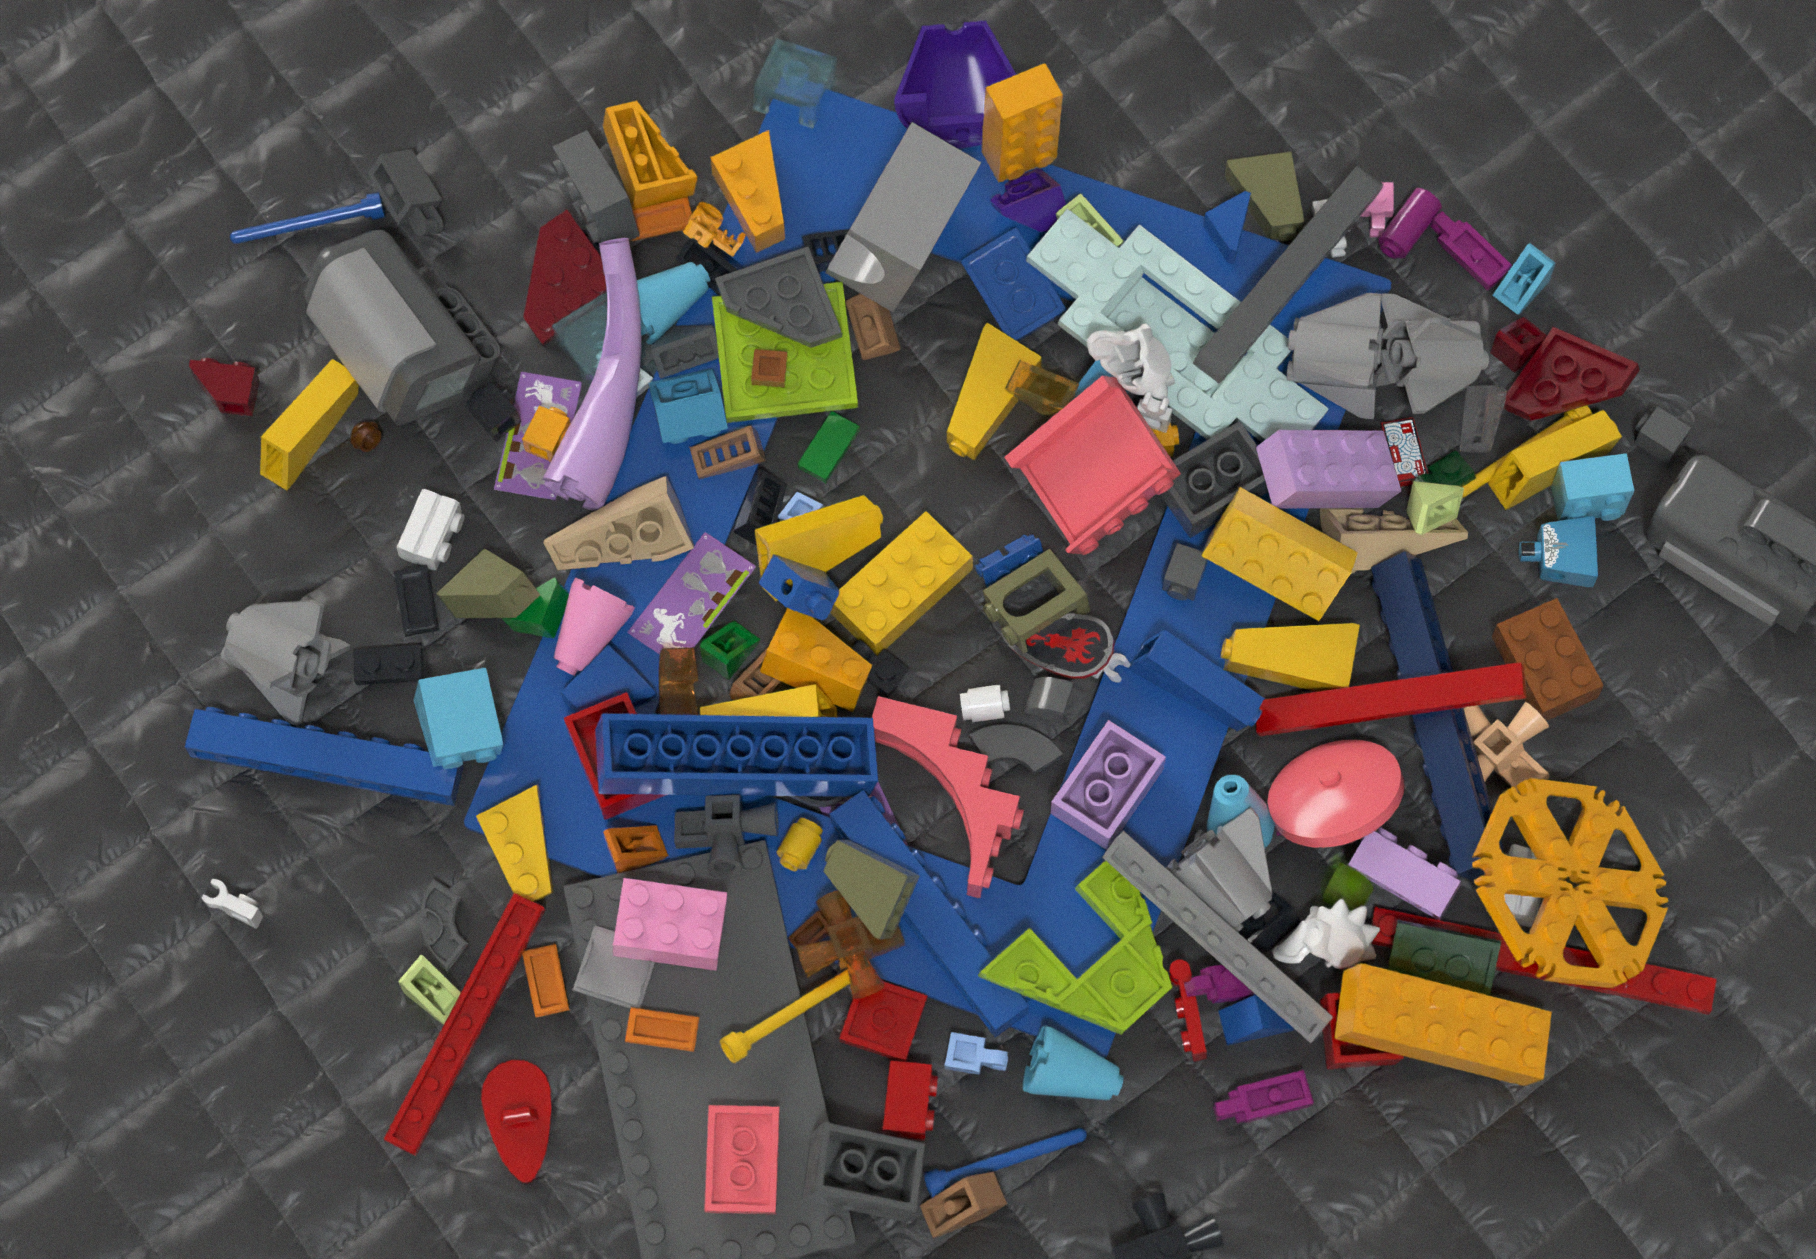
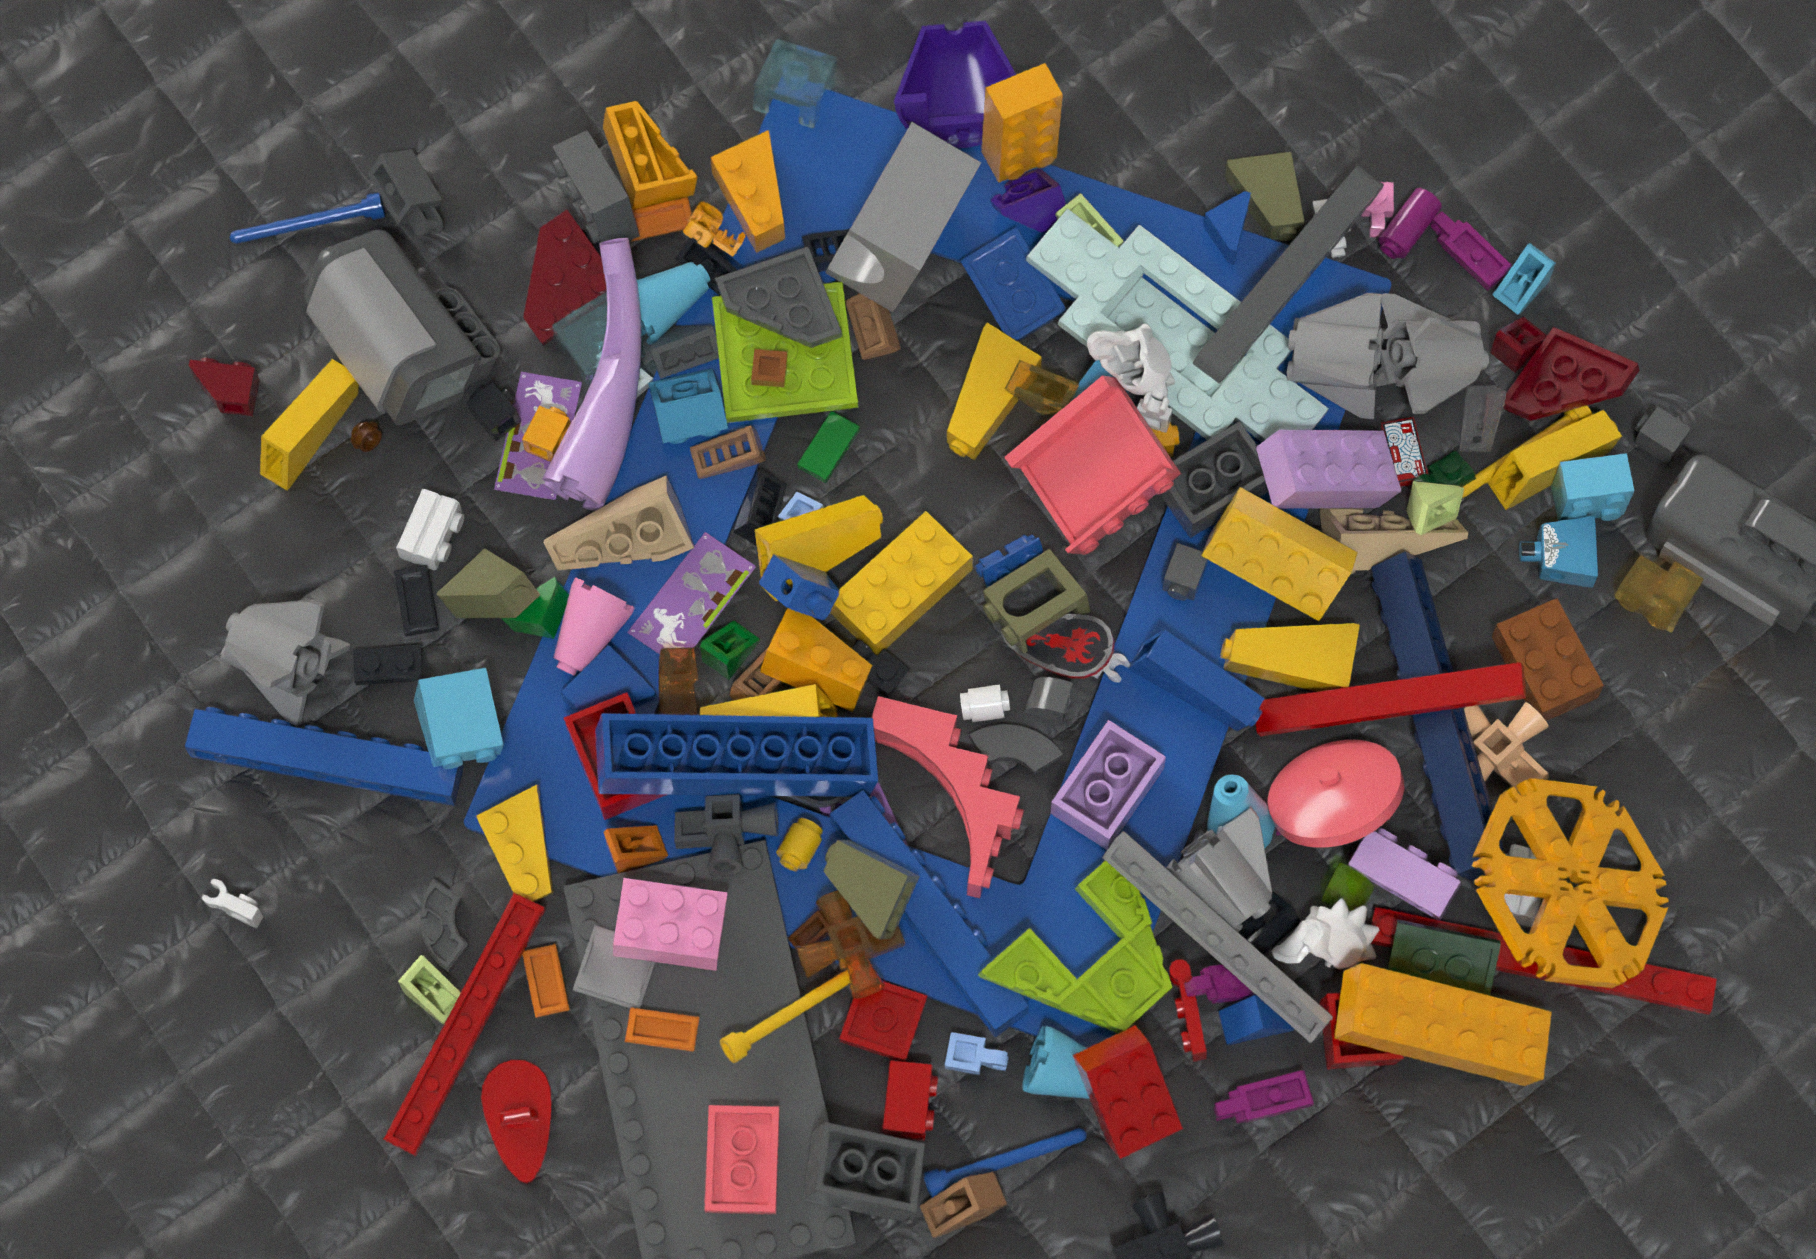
none -> red brick [1073,1025,1183,1159]
none -> clear yellow brick [1614,555,1704,633]

